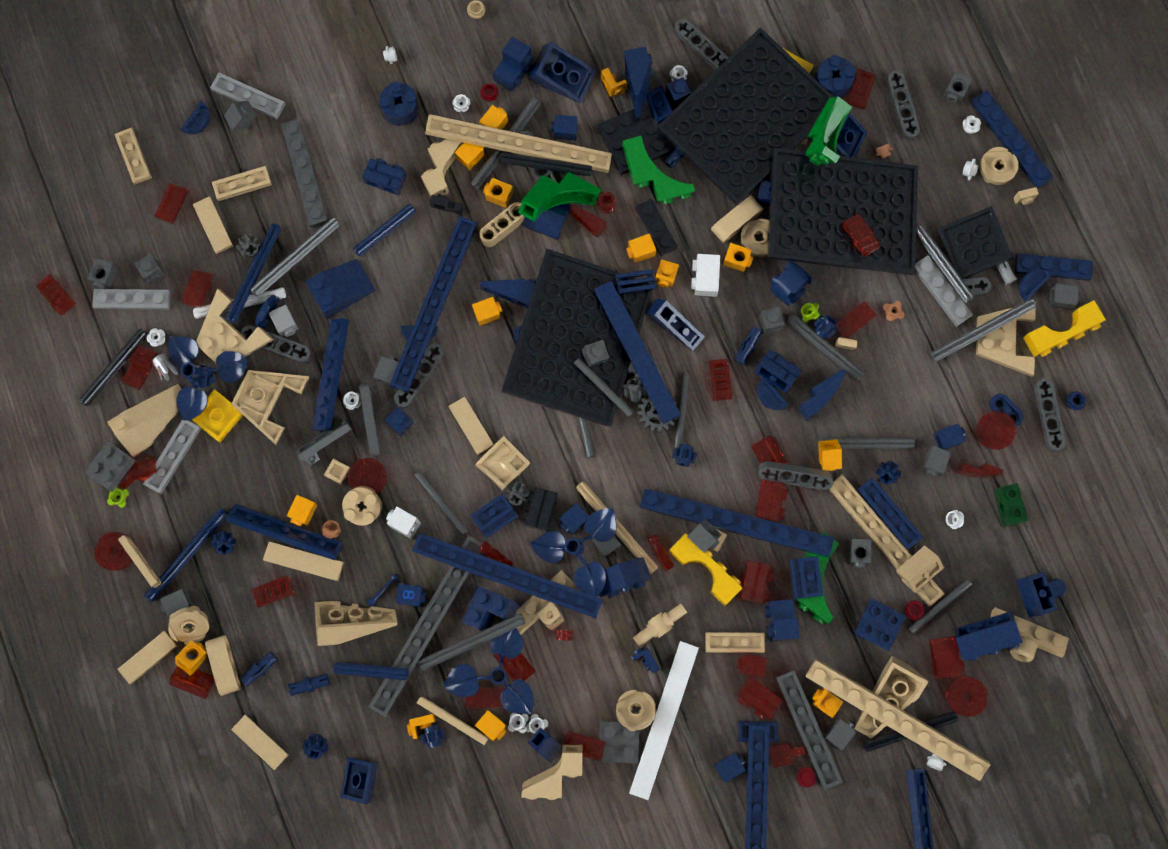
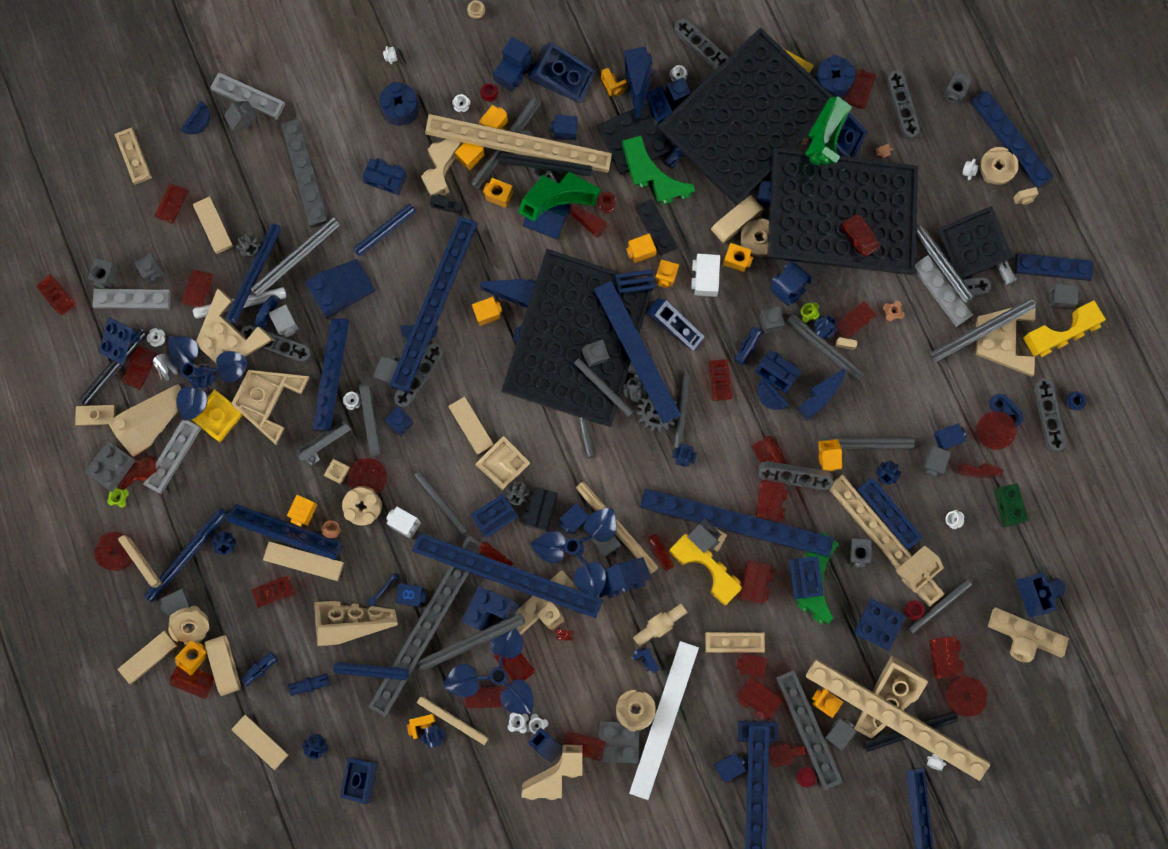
tan plate [212,166,272,201] -> none
light orange brick [475,710,507,741] -> none
tan beam [480,202,525,247] -> none
dark blue brick [765,600,800,642] -> none
dark blue brick [955,611,1023,661] -> none
white plate [963,116,981,134] -> none
dark blue tile [1019,269,1053,301] -> none
none -> tan plate [75,405,116,426]
none -> dark blue hinge [99,317,140,365]

